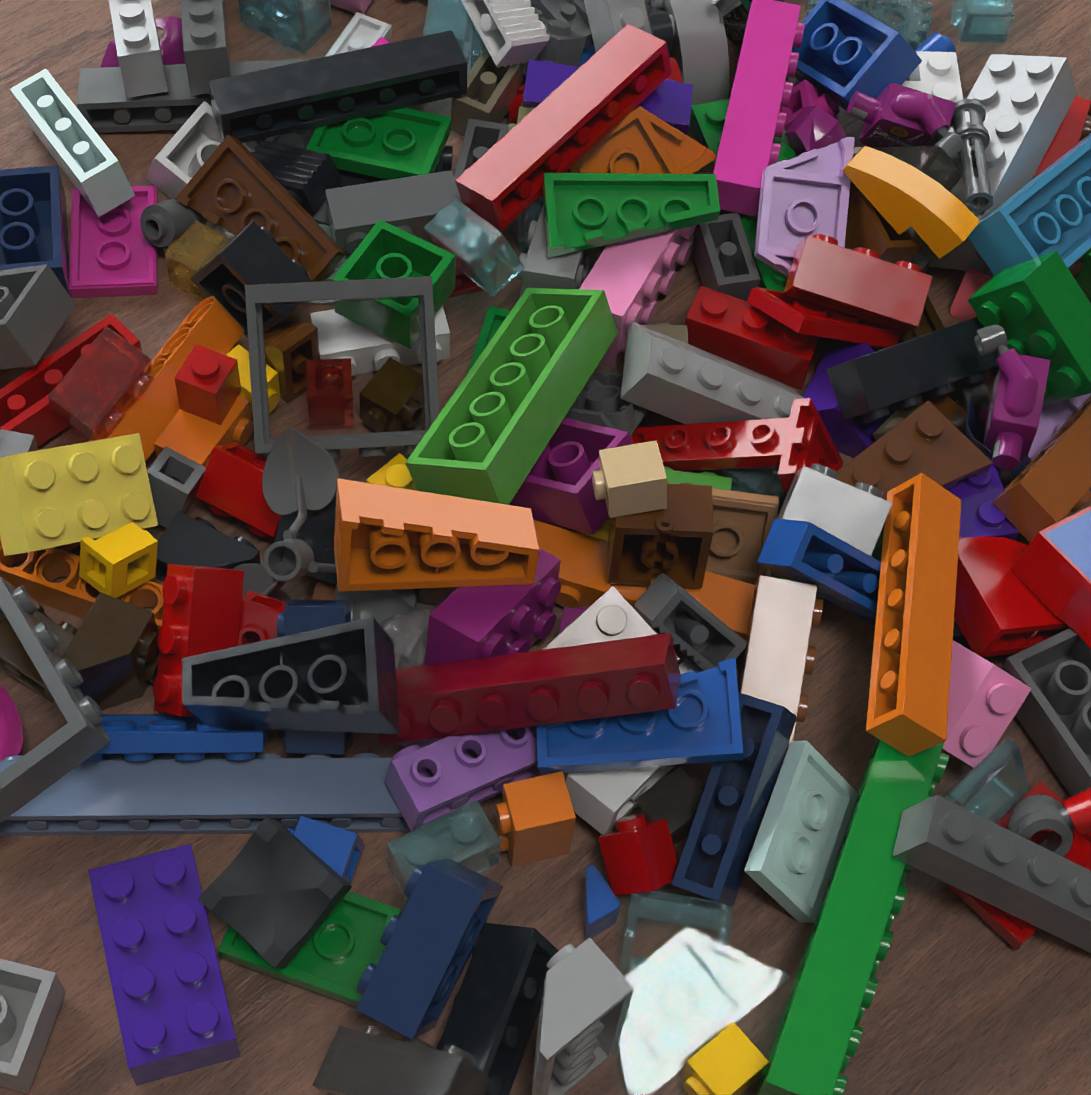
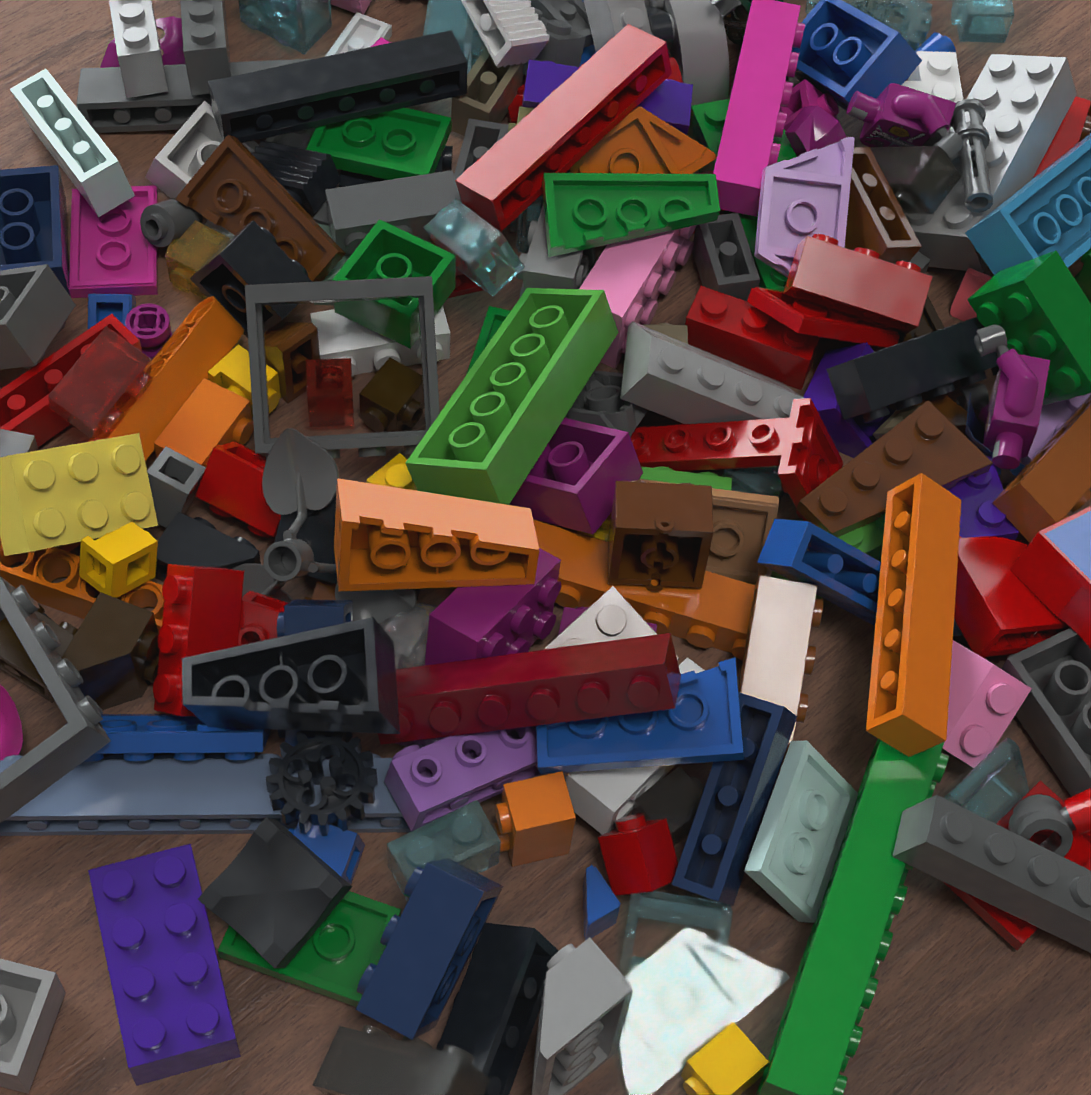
red brick [174,344,242,425] -> none
tan brick [592,440,667,518] -> none
dark grey brick [634,573,747,670] -> none
brick [777,463,892,556] -> none
light orange slope [842,146,980,259] -> none
none -> blue slope [88,294,136,329]
none -> magenta wheel [125,303,172,364]
none -> black gear [266,731,378,836]

